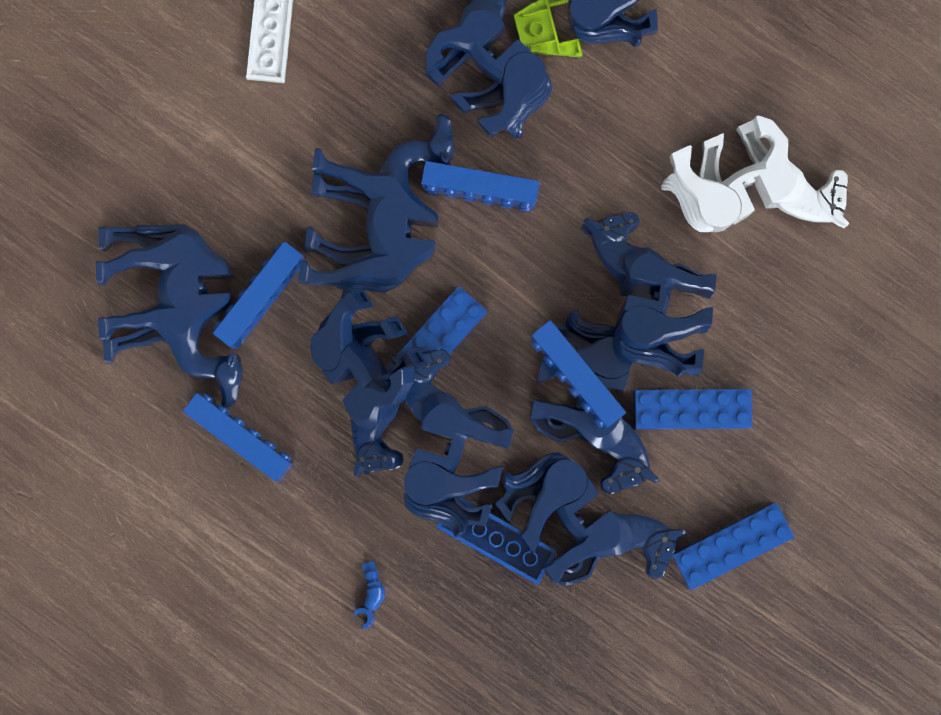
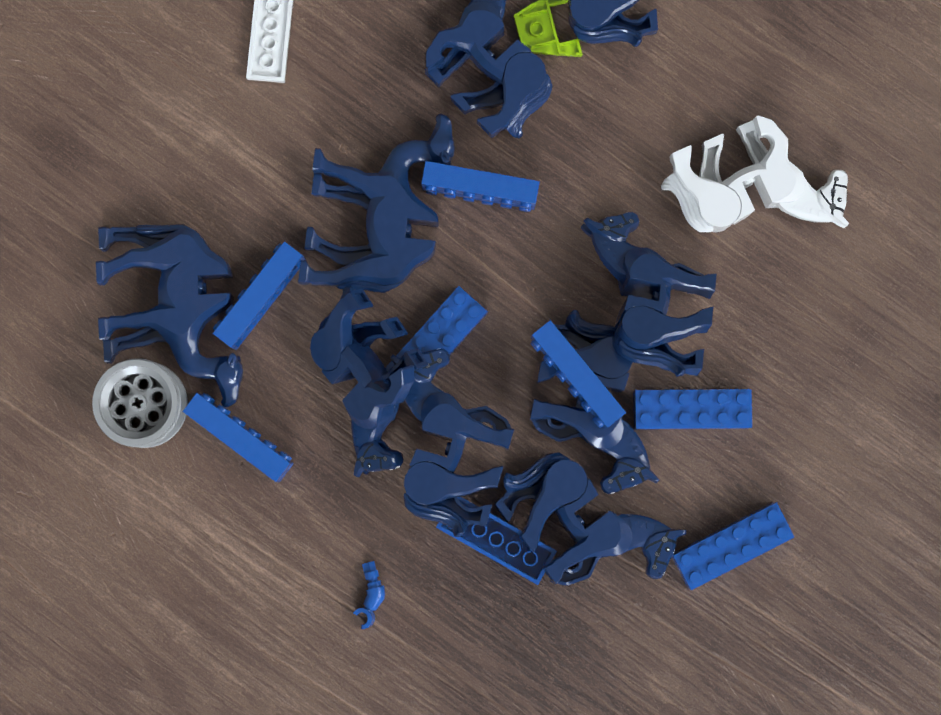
none -> light grey wheel [92,359,188,448]

